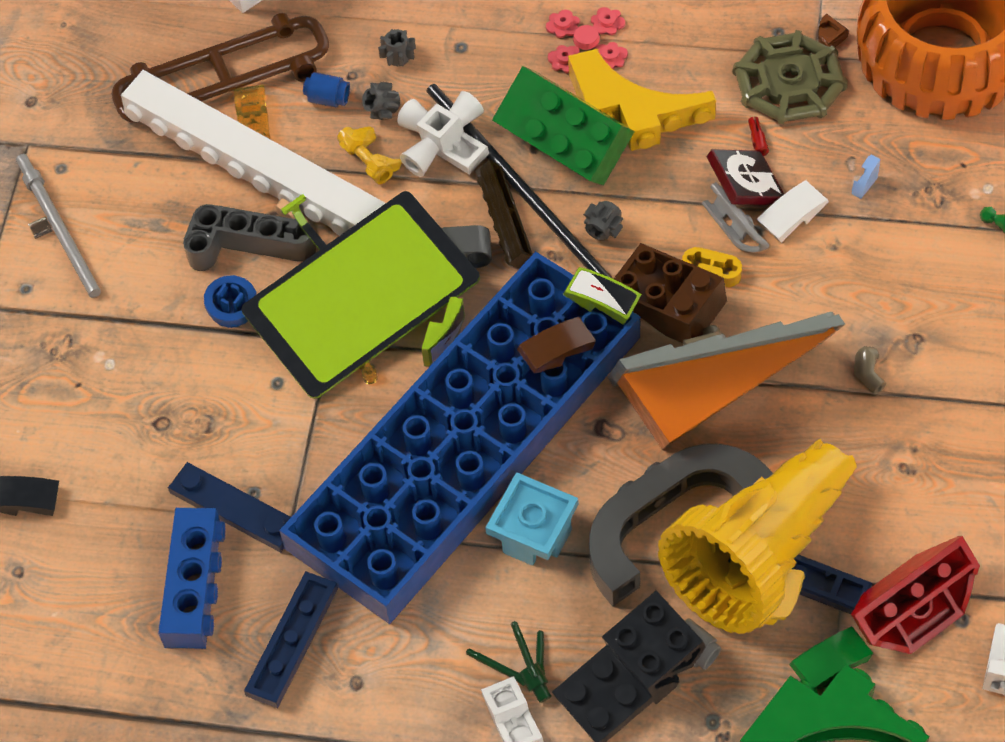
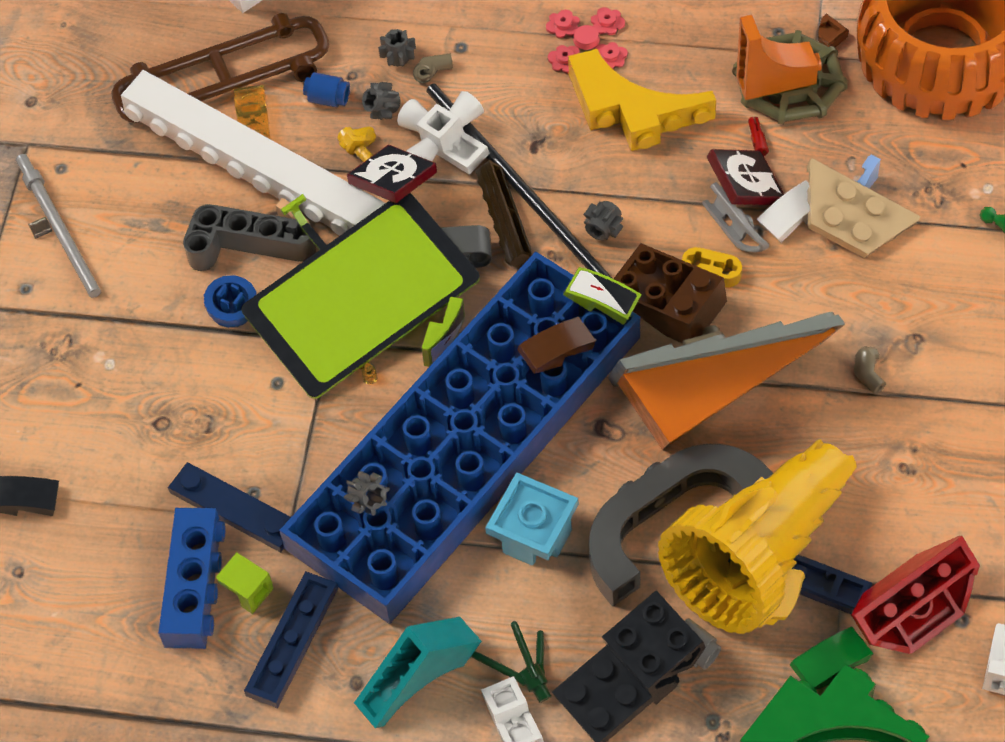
green brick [492,66,635,186] -> none
none -> lime panel [216,552,274,614]
none -> dark grey gear [344,471,390,516]
none -> tile [347,144,437,203]
none -> teal arch [354,617,482,728]
none -> dark tan arm [413,53,453,83]
none -> orange arch [736,14,822,100]
none -> tan wing [807,158,921,259]

